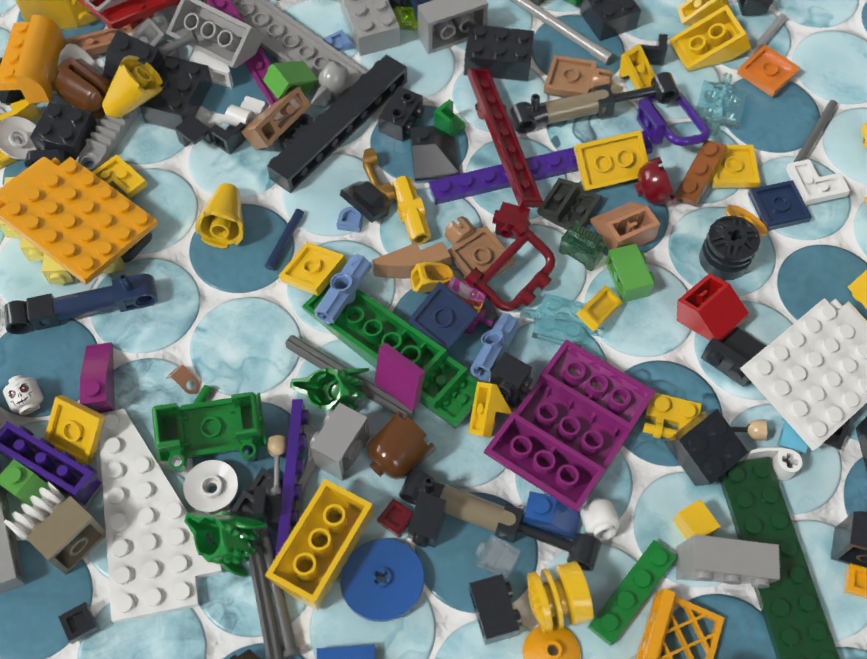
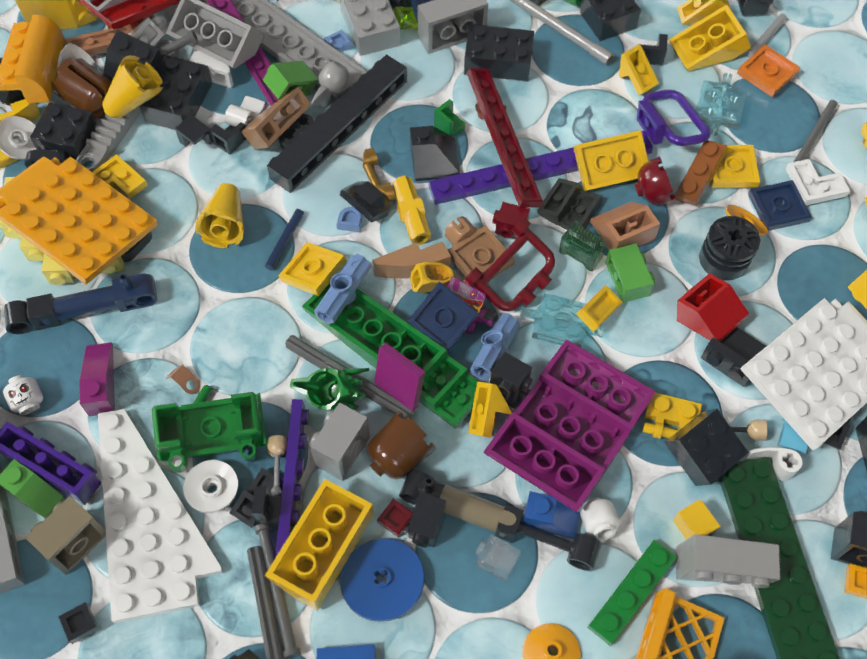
white piece [3,482,66,541] -> none
yellow plate [44,395,106,465] -> none
green piece [184,511,267,577] -> none
black brick [378,86,425,142] -> none
black brick [469,574,522,645] -> none
black piece [510,72,679,134] -> none
yellow wheel [527,561,593,633] -> none
medium nougat plate [544,55,613,97] -> none

